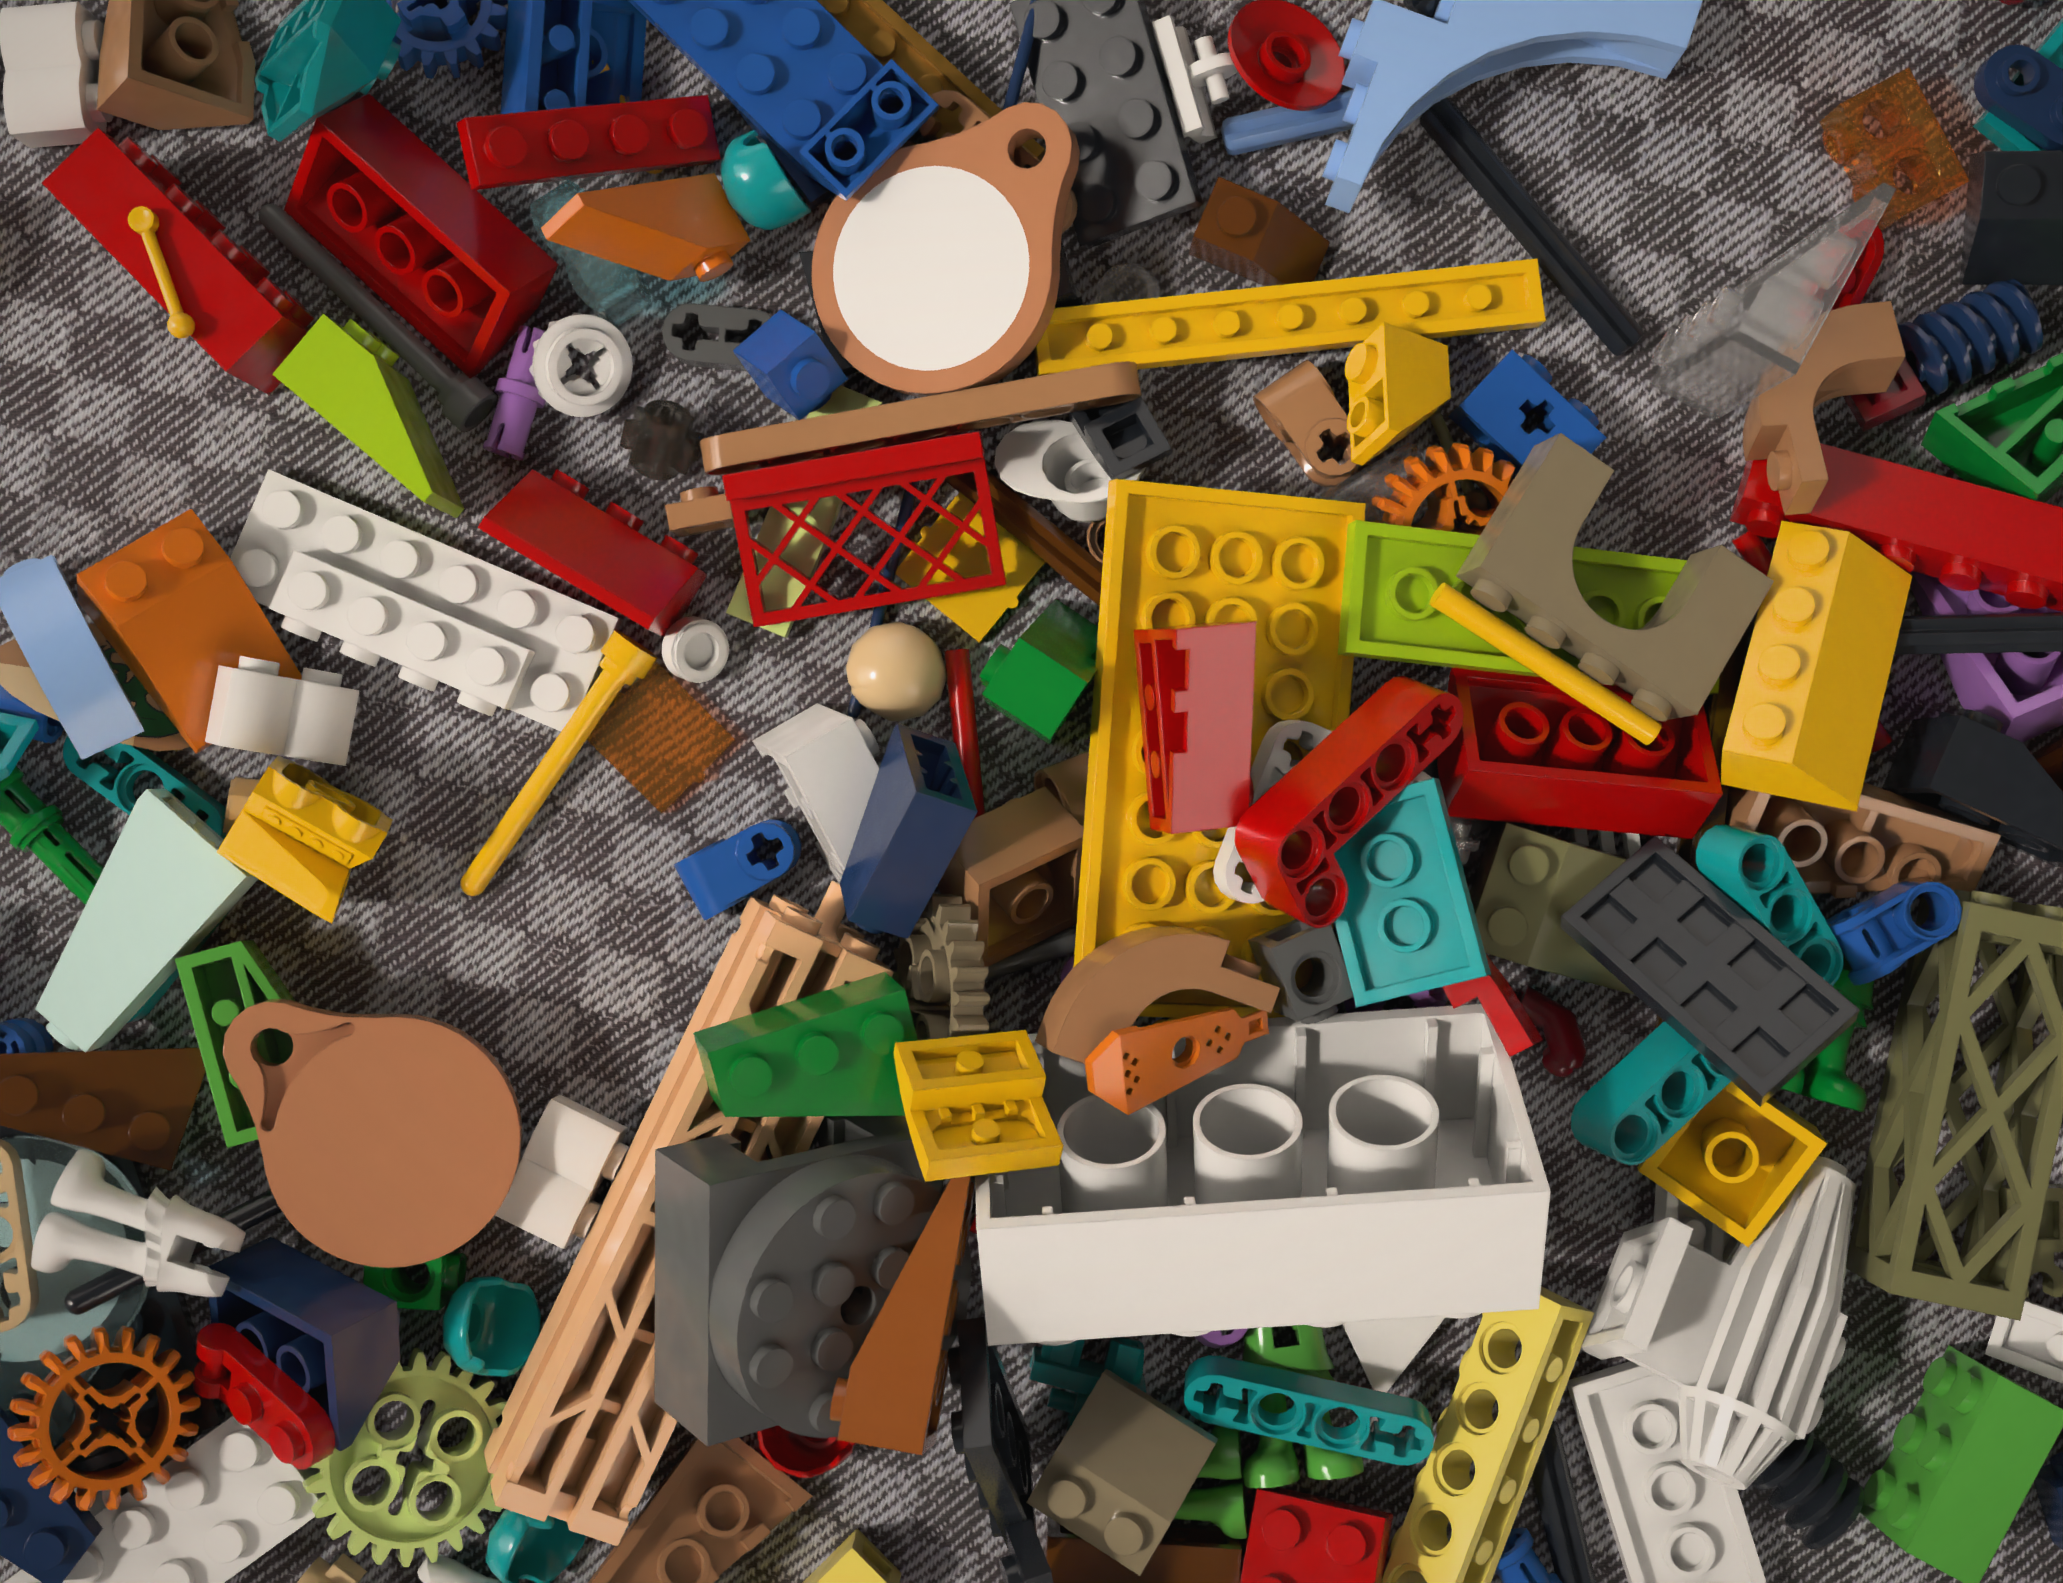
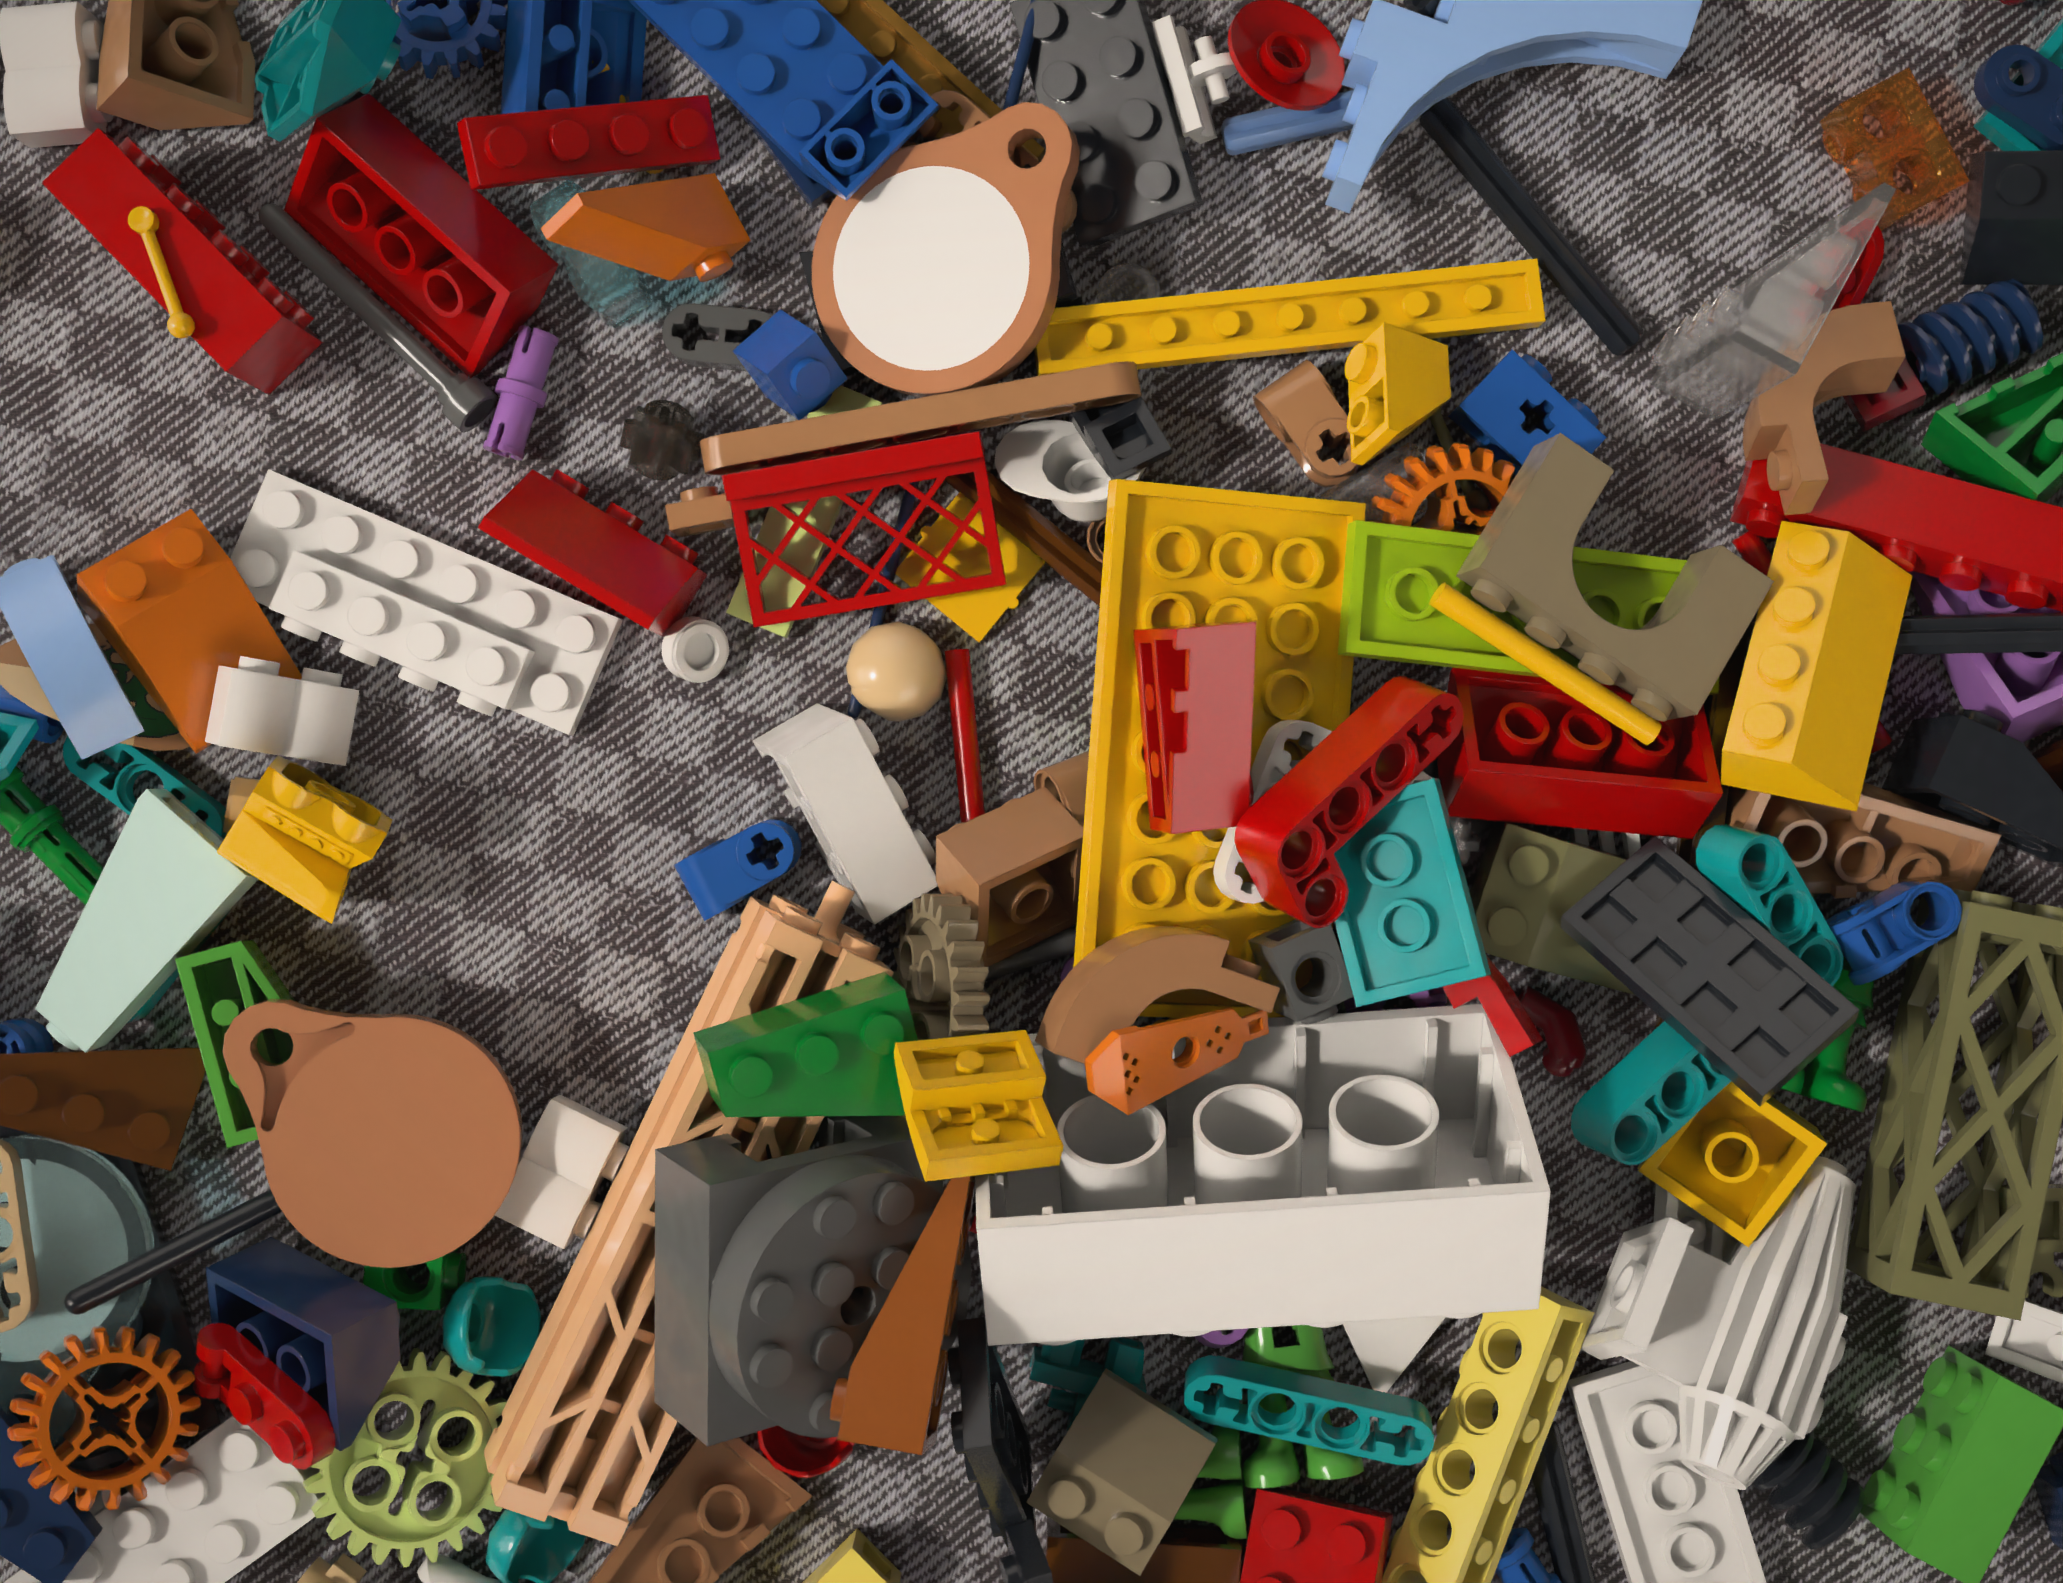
white piece [31,1149,246,1297] -> none
lime slope [272,314,464,518] -> none
yellow piece [460,629,657,896] -> none
white gear [529,312,633,417] -> none
clear orange piece [587,662,736,814] -> none
teal hair [720,130,811,230] -> none
dark blue slope [840,723,977,939] -> none
green wedge [979,599,1098,745] -> none
reddish brown slope [1189,177,1330,286] -> none

